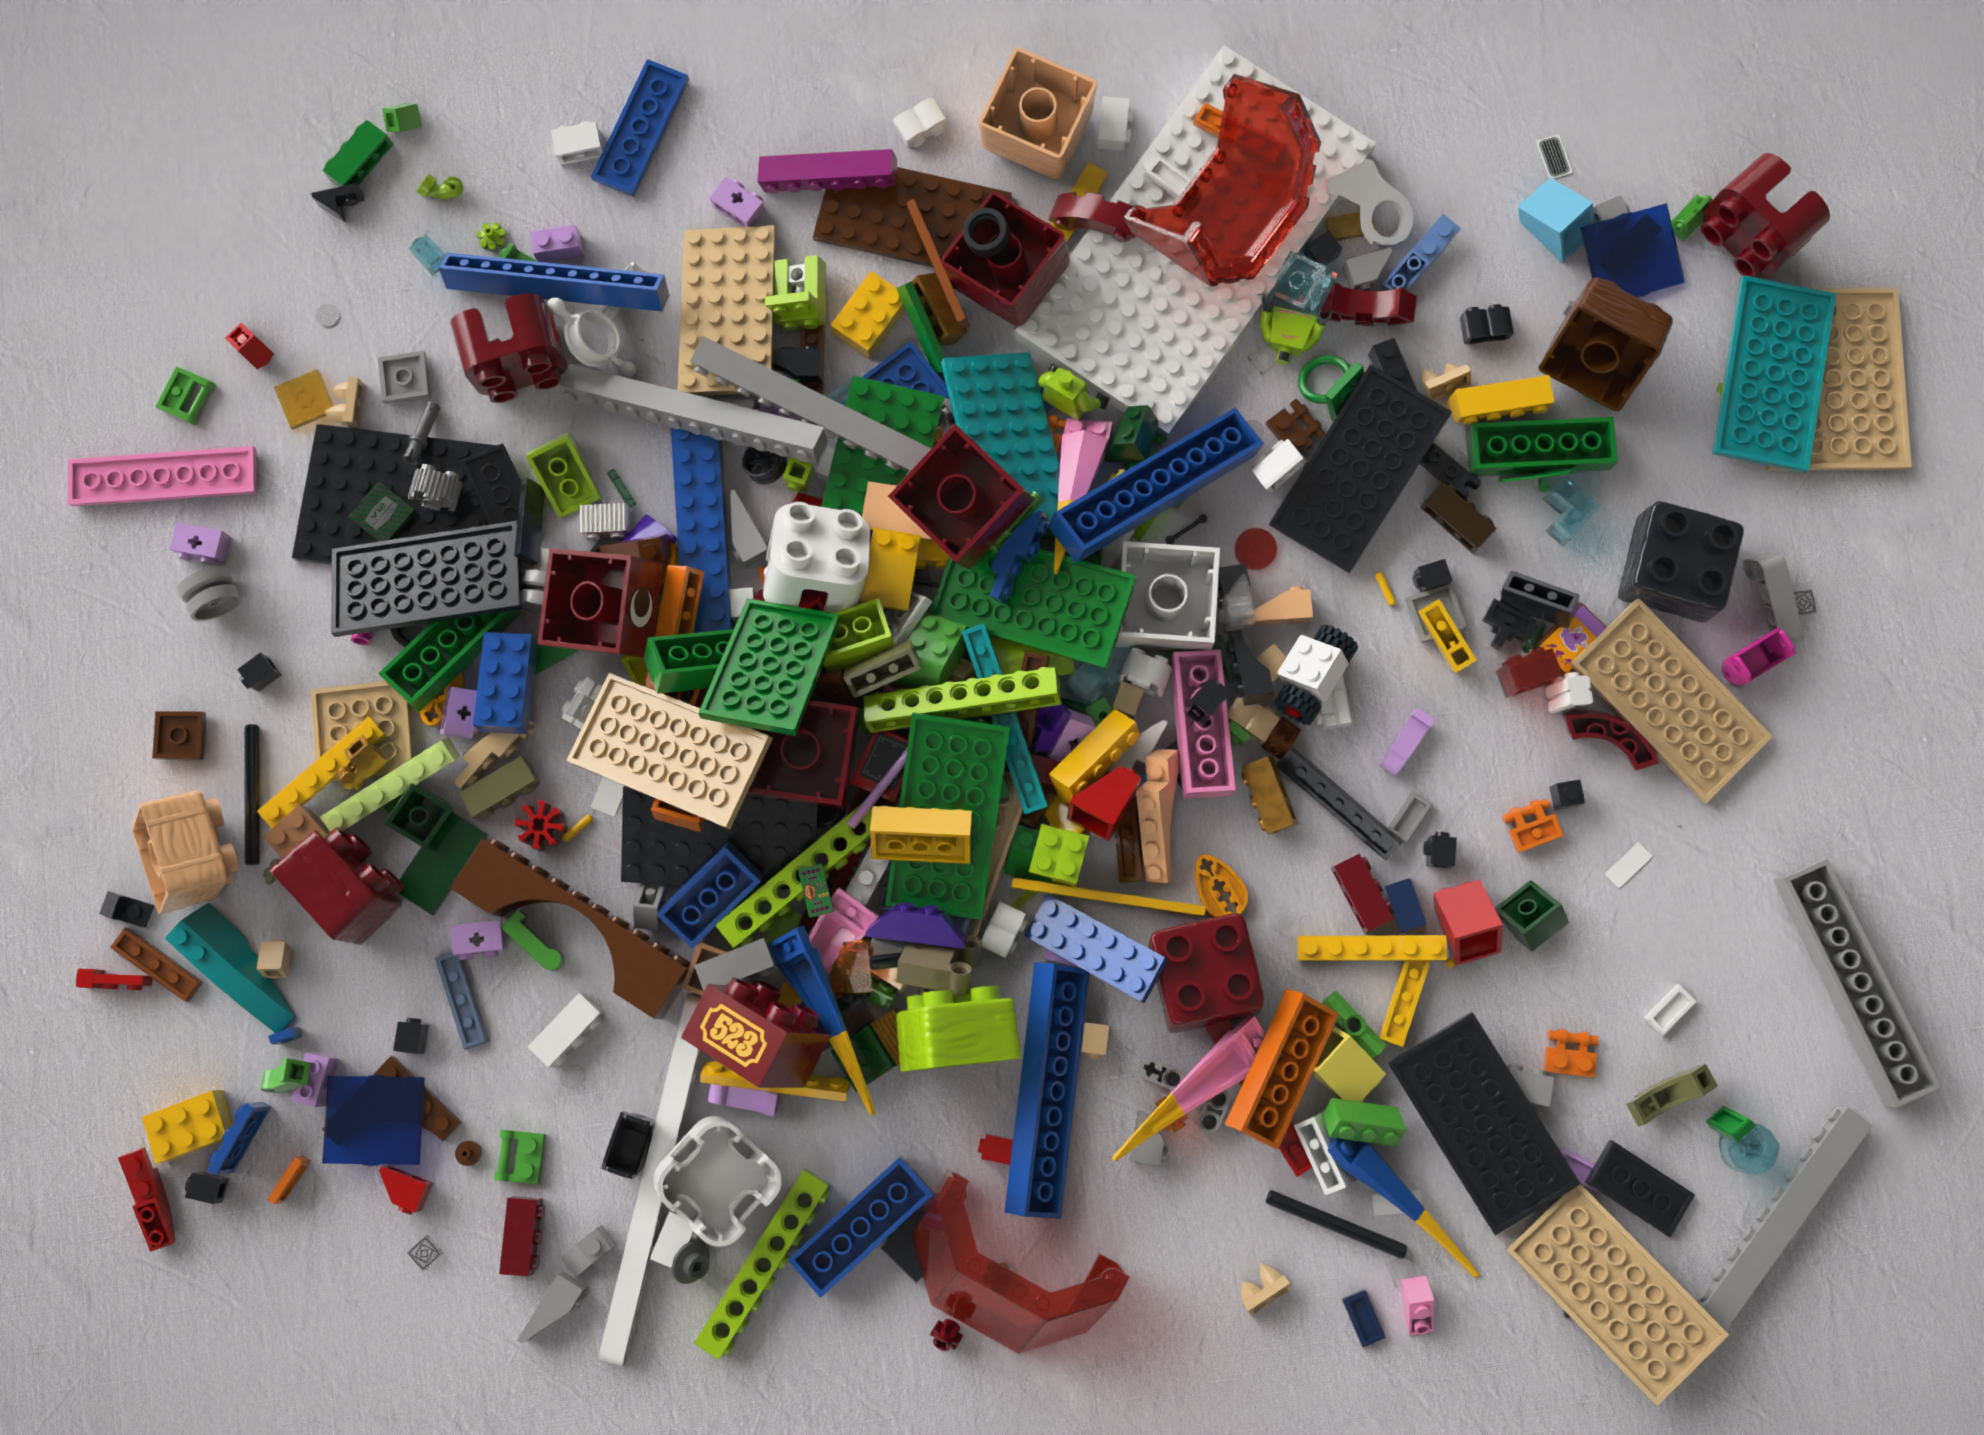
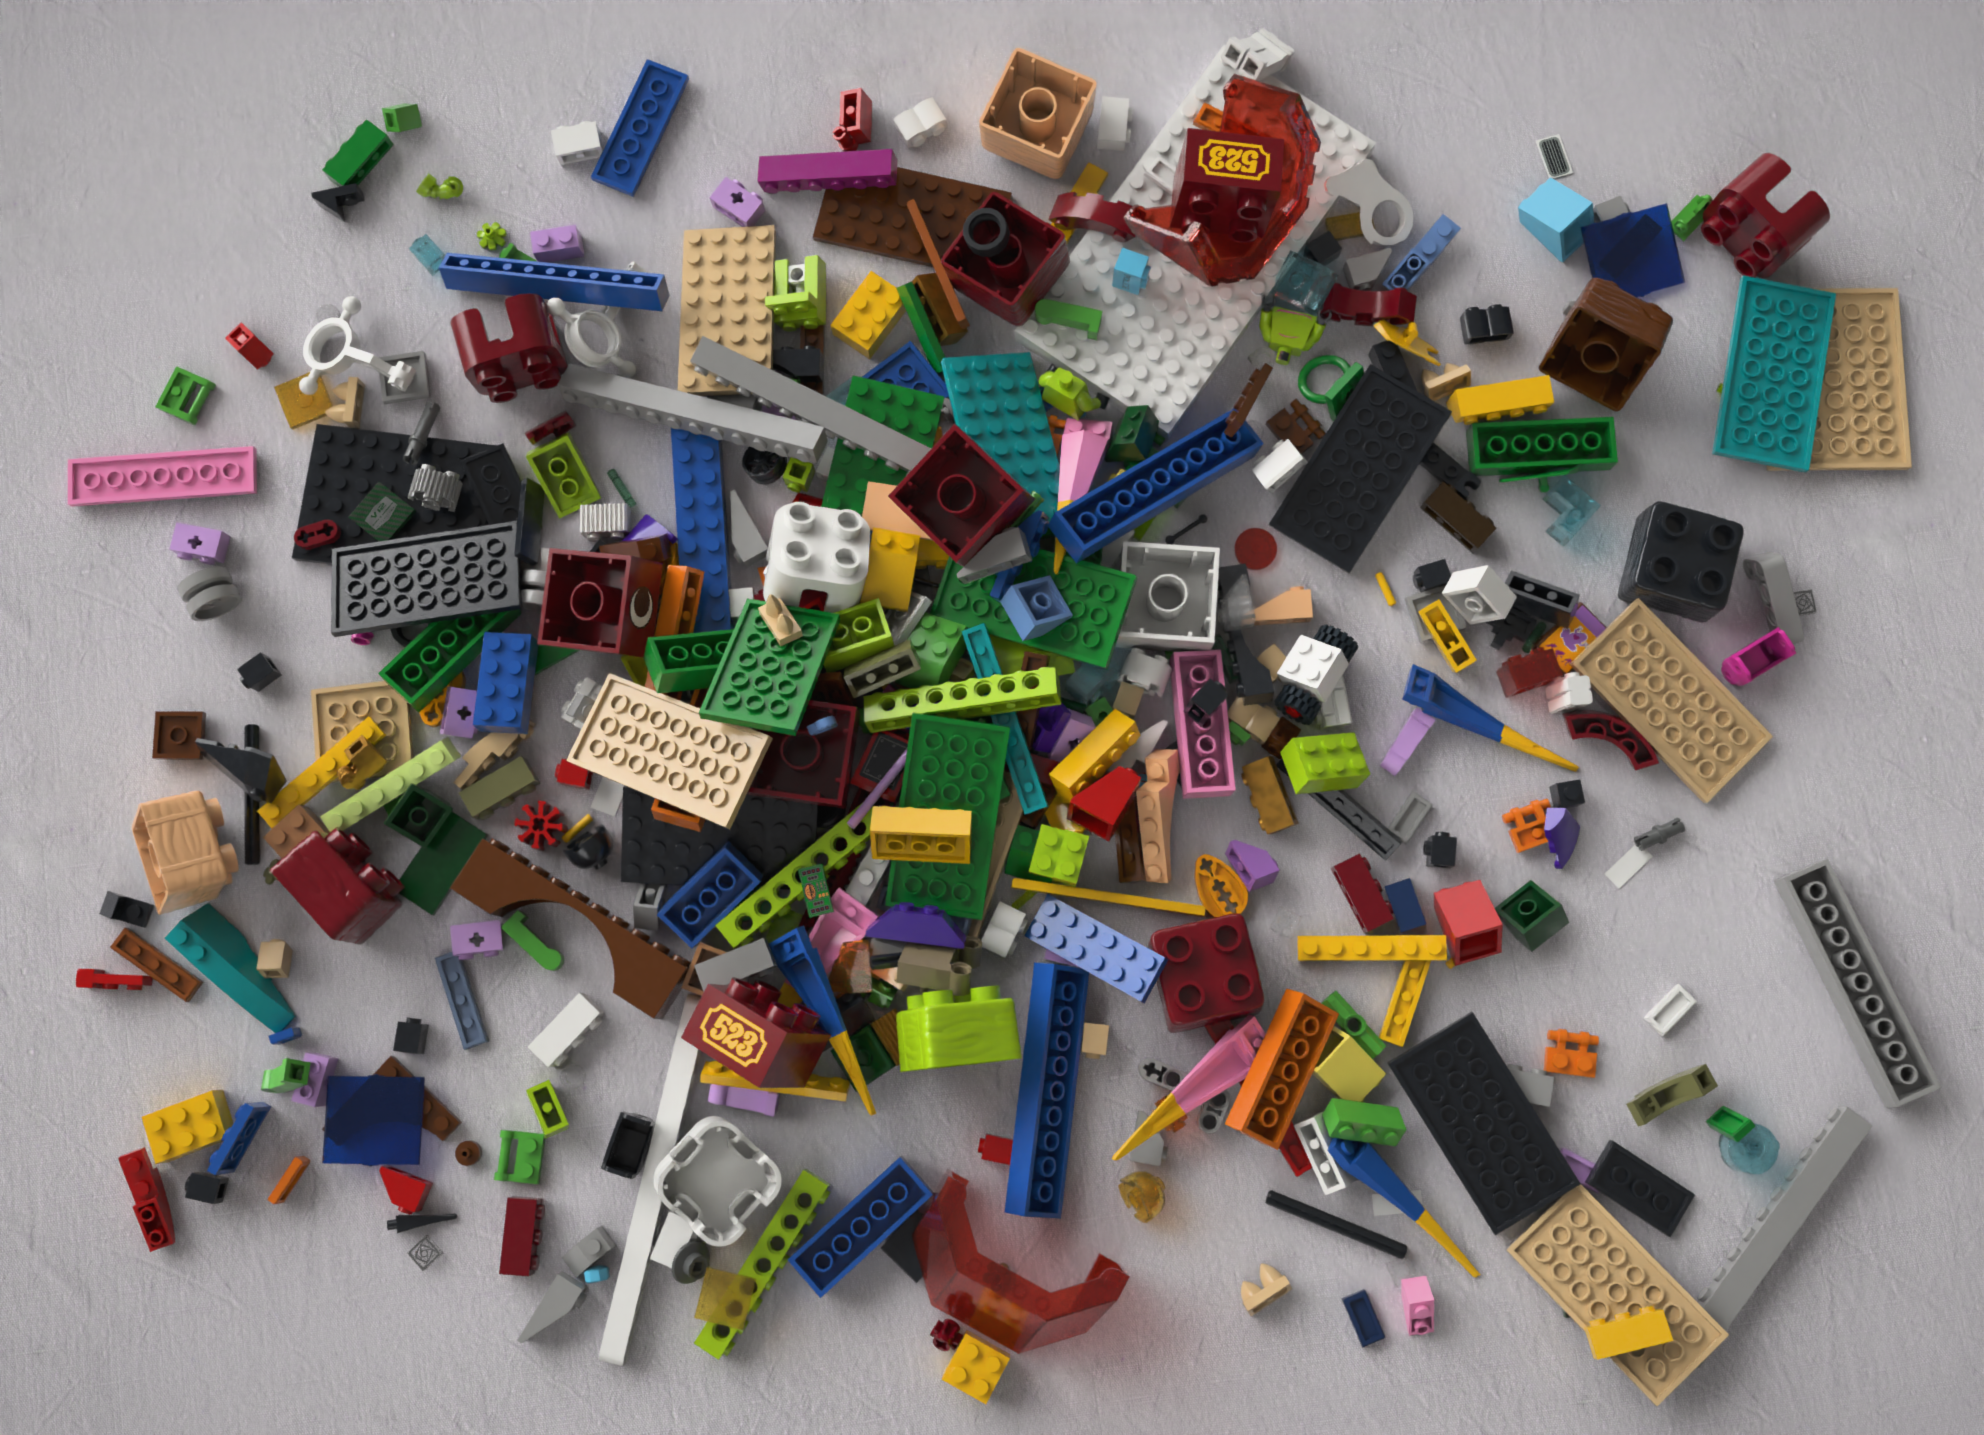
none -> black wedge [195,738,287,803]
none -> dark red beam [294,520,341,550]
none -> white piece [299,296,417,395]
none -> black piece [387,1213,457,1233]
none -> dark red slope [524,410,576,445]
none -> lime brick [526,1080,569,1139]
none -> red brick [555,758,593,790]
none -> black cylinder [563,824,613,870]
none -> medium azure tile [584,1265,610,1283]
none -> clear yellow tile [694,1267,756,1330]
none -> tan tile [758,594,803,646]
none -> medium blue tile [807,716,838,736]
none -> red hinge [832,88,872,152]
none -> yellow brick [942,1329,1010,1404]
none -> light grey slope [957,527,1032,584]
none -> medium blue slope [1000,575,1073,641]
none -> bright green leg [1035,299,1103,340]
none -> medium azure brick [1112,247,1151,295]
none -> clear yellow cylinder [1118,1171,1165,1223]
none -> dark red brick [1170,128,1284,243]
none -> white hips [1220,28,1295,83]
none -> reddish brown plate [1224,363,1273,438]
none -> medium lavender slope [1225,840,1280,892]
none -> lime brick [1280,732,1371,794]
none -> yellow shield [1373,320,1441,366]
none -> blue plate [1402,664,1579,772]
none -> white brick [1442,565,1517,624]
none -> dark purple slope [1544,808,1580,869]
none -> yellow brick [1584,1305,1673,1360]
none -> dark grey pin [1634,818,1685,851]

